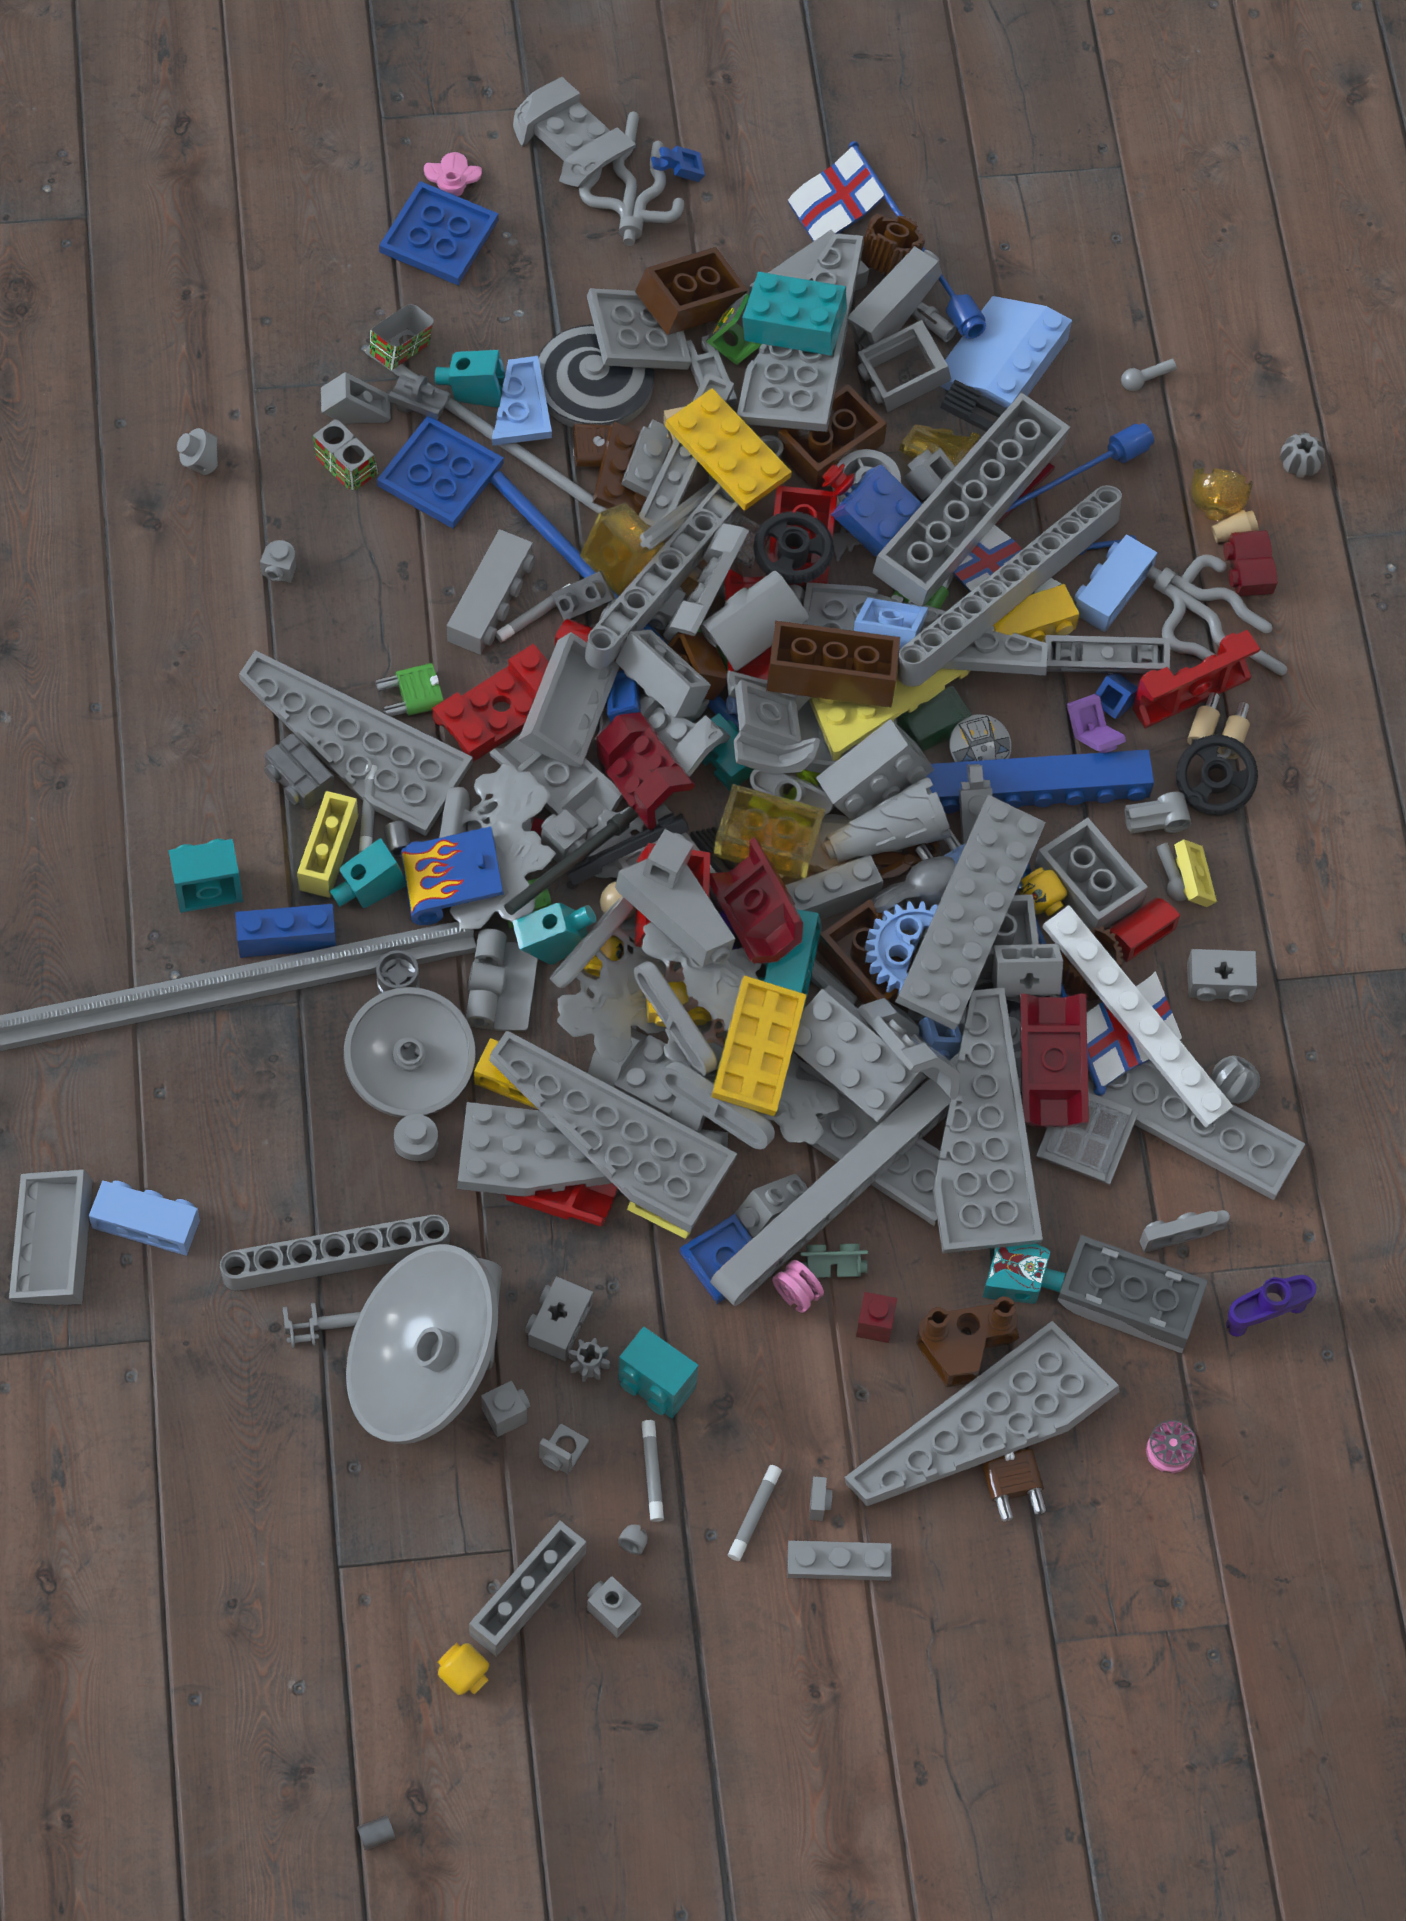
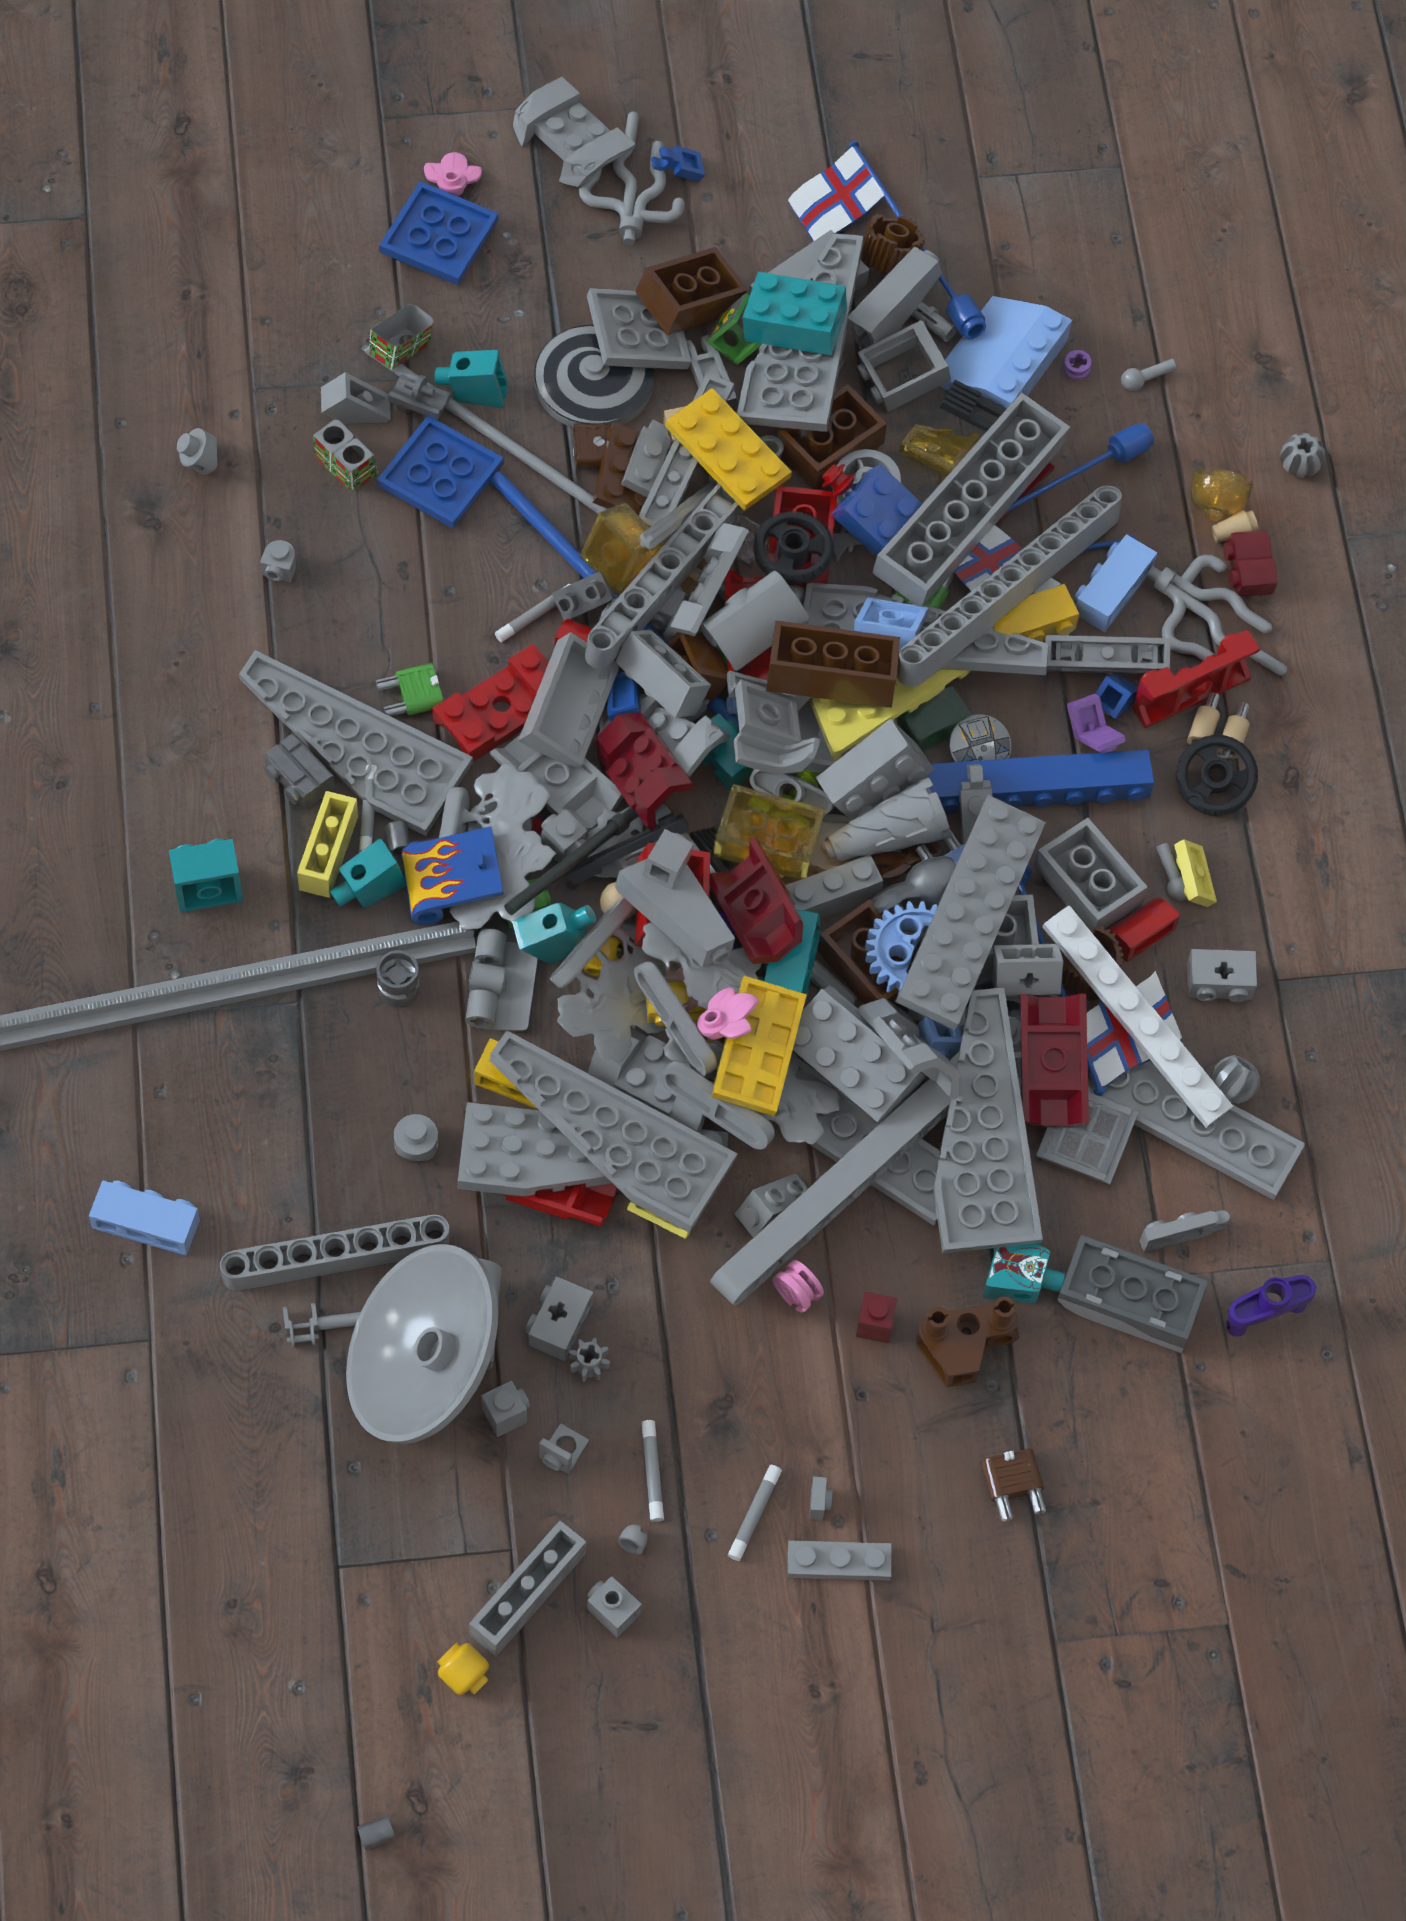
light grey slope [9,1169,93,1305] -> none
blue brick [235,904,336,958] -> none
light grey dish [343,987,475,1118] -> none
light grey brick [447,529,536,655] -> none
light blue wing [492,356,552,446] -> none
teal brick [618,1326,699,1418] -> none
blue tile [679,1214,753,1304] -> none
sand green hinge [799,1243,868,1278] -> none
light grey wing [844,1321,1119,1506] -> none
light grey brick [904,448,955,500] -> none
yellow head [1019,867,1067,917] -> none
light grey piece [1124,792,1192,834] -> none
bright pink wheel [1146,1420,1197,1474] -> none
none -> bright pink plate [697,987,759,1039]
none -> medium lavender bush [1064,350,1091,380]

